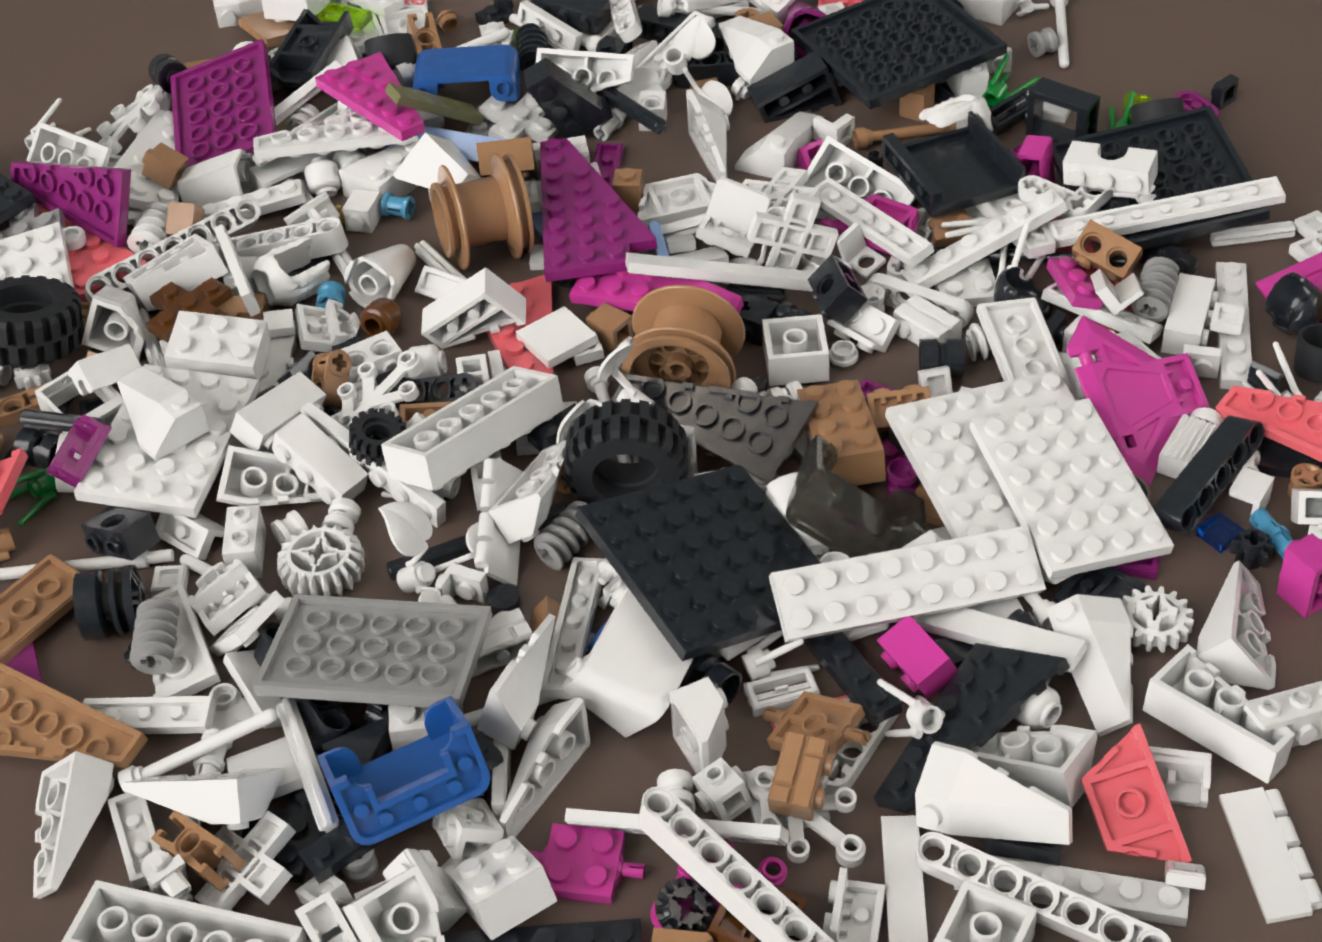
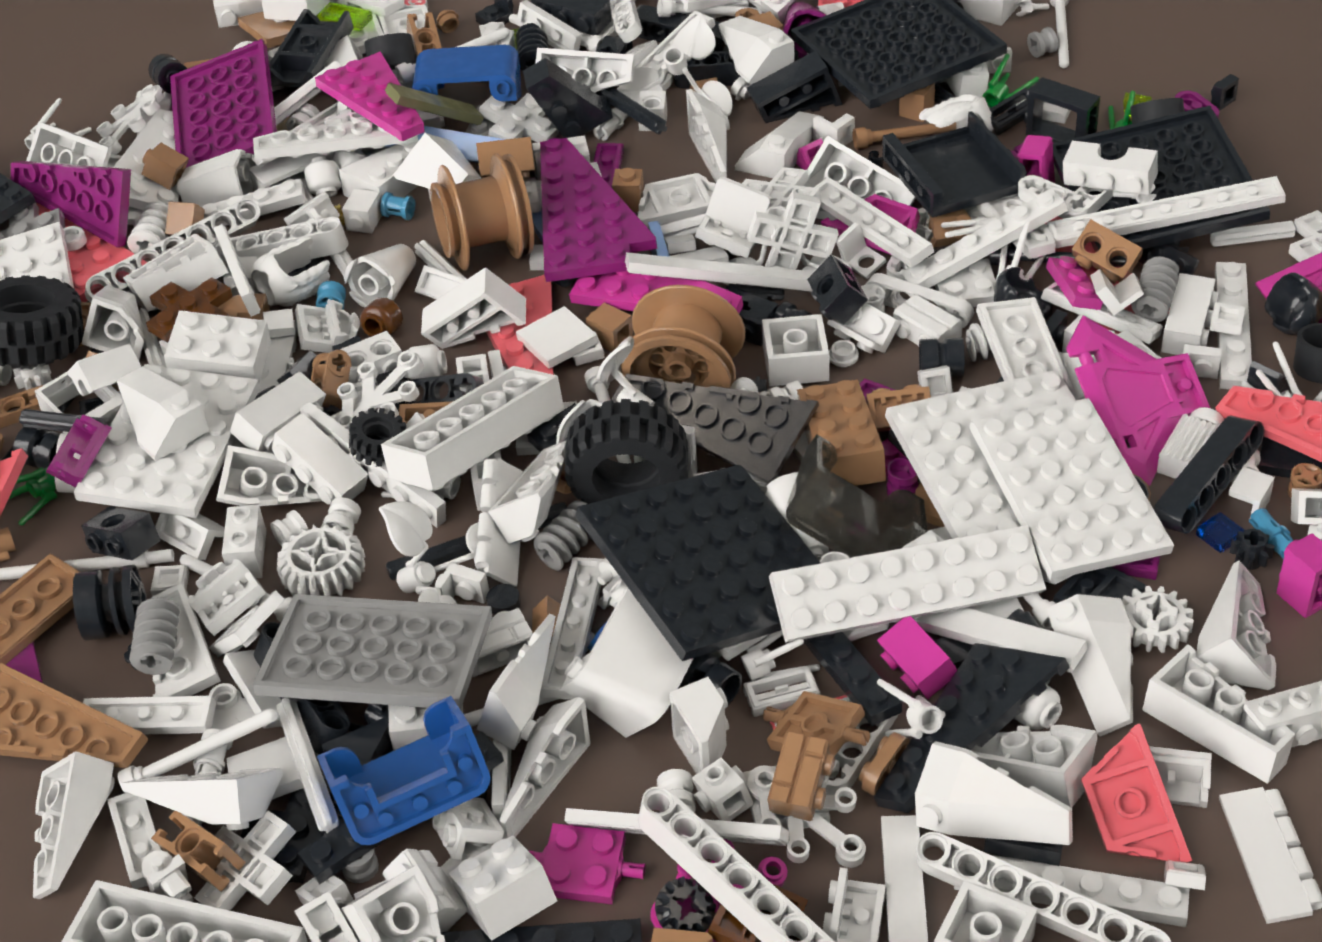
none -> medium nougat plate [859,732,910,796]

